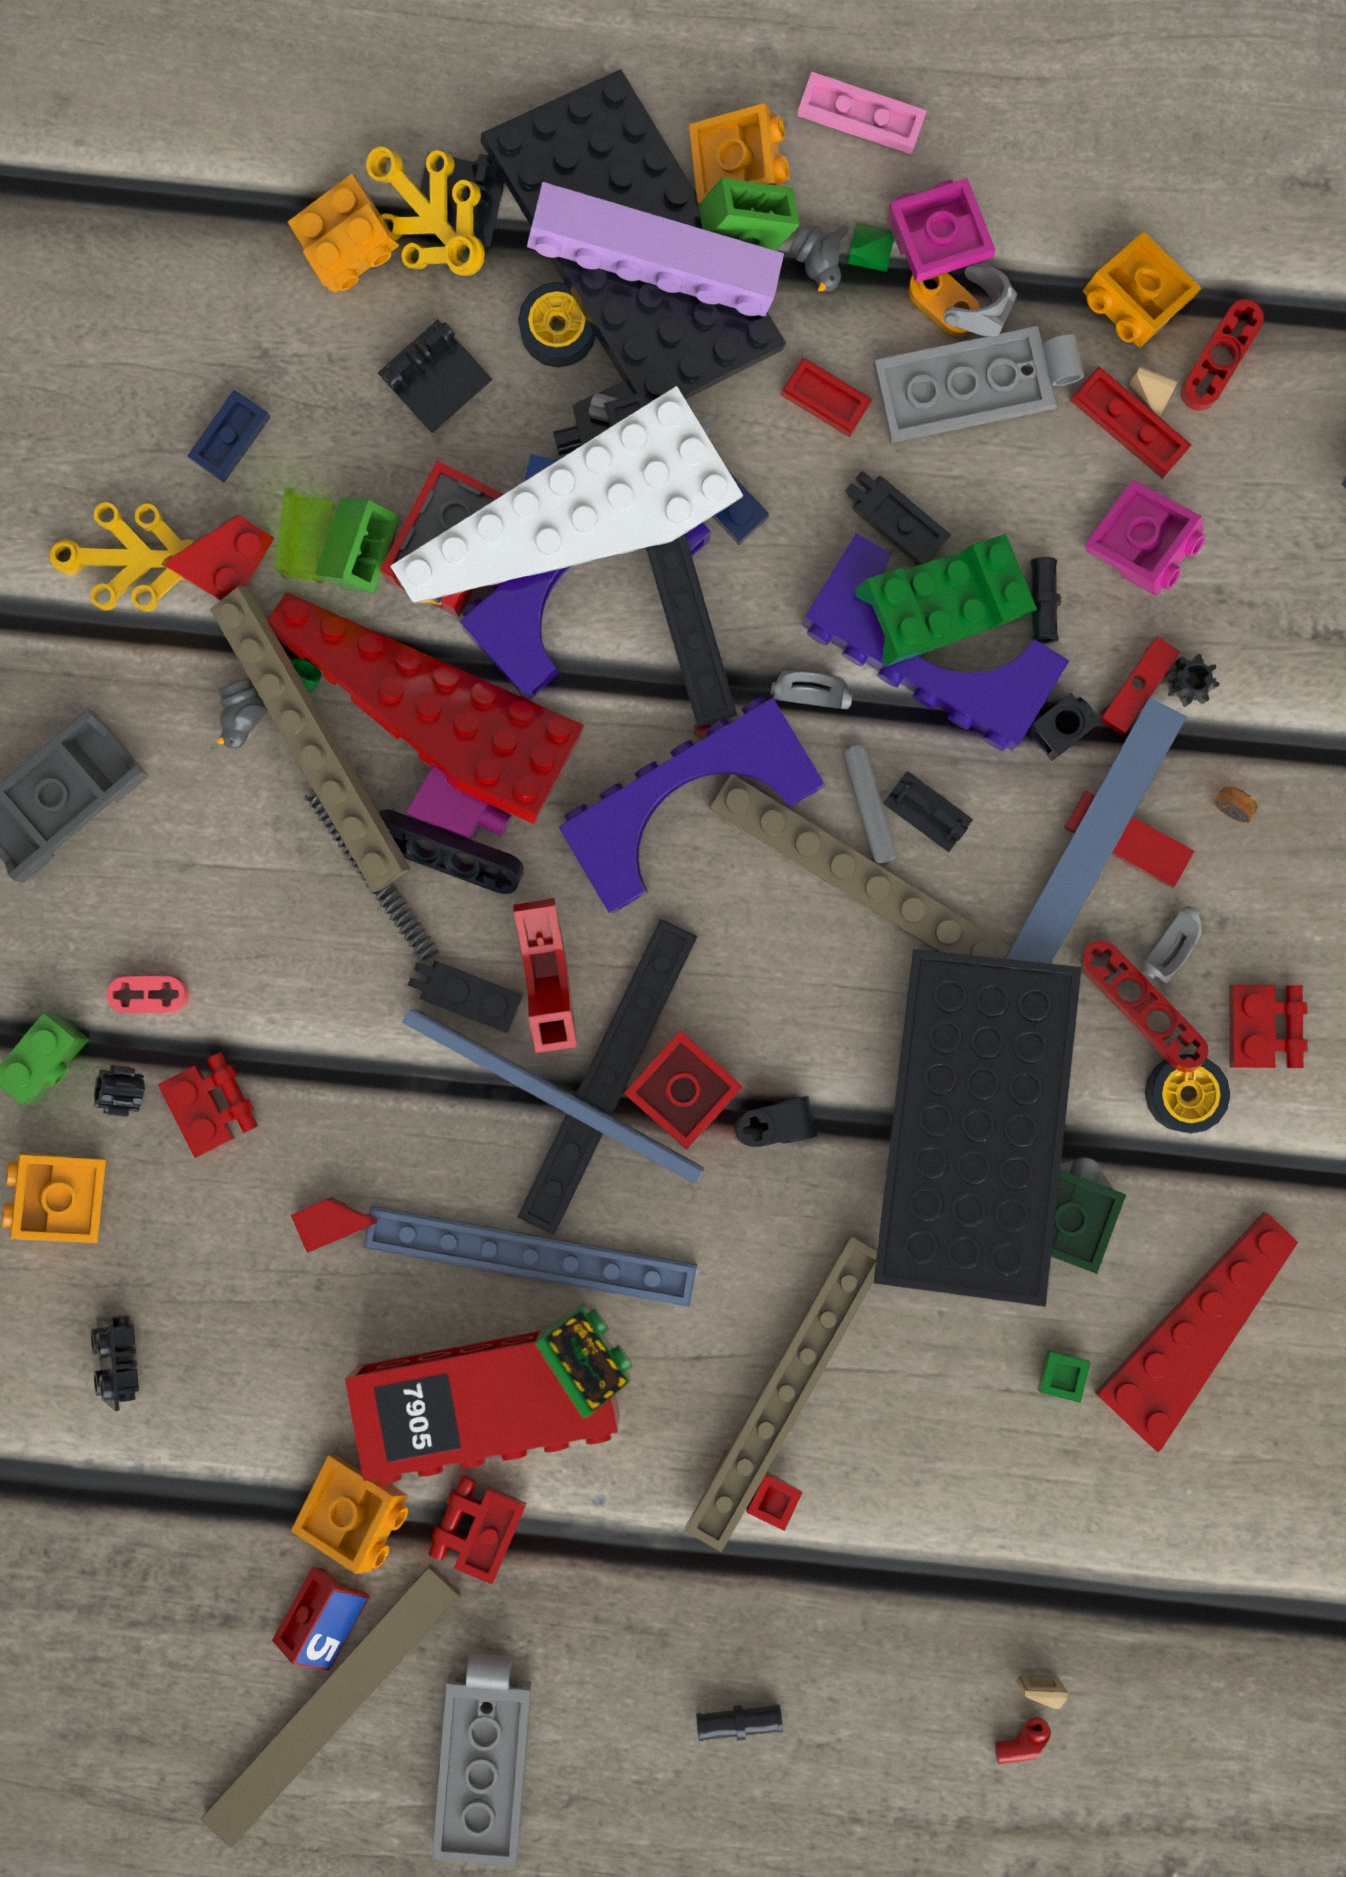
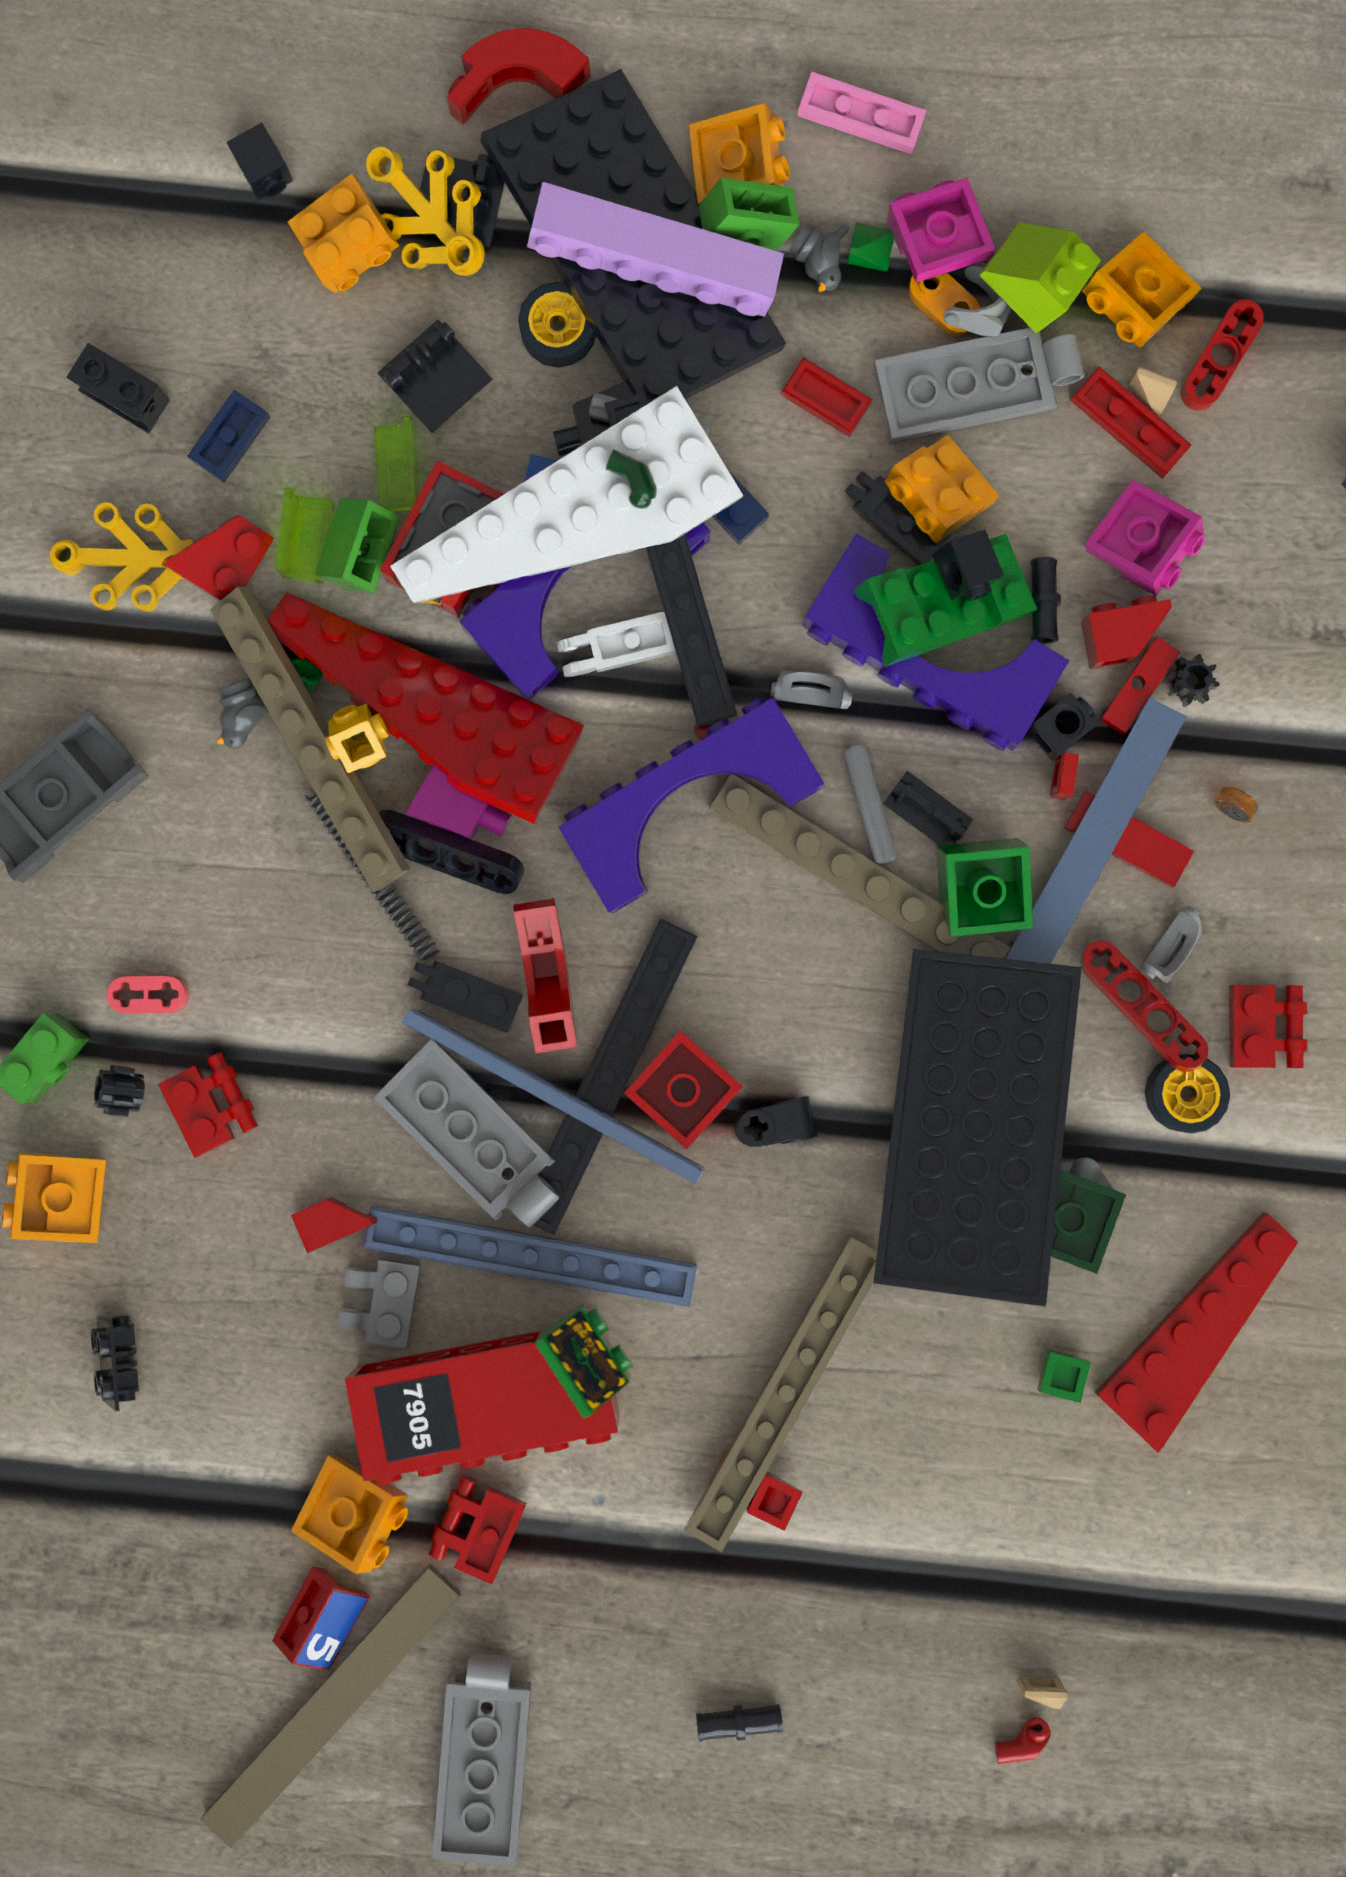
none -> black hinge [66,343,170,434]
none -> black brick [226,122,293,200]
none -> yellow brick [325,704,389,773]
none -> light grey plate [337,1258,421,1349]
none -> light grey hinge [373,1039,560,1228]
none -> clear neon green panel [374,416,420,511]
none -> red arch [447,28,591,125]
none -> white hinge [557,611,676,677]
none -> dark green arm [605,449,657,509]
none -> light orange plate [884,435,1000,544]
none -> black brick [933,529,1004,601]
none -> green slope [937,838,1033,937]
none -> lime slope [980,222,1101,334]
none -> red tile [1050,752,1079,800]
none -> red slope [1081,596,1172,669]

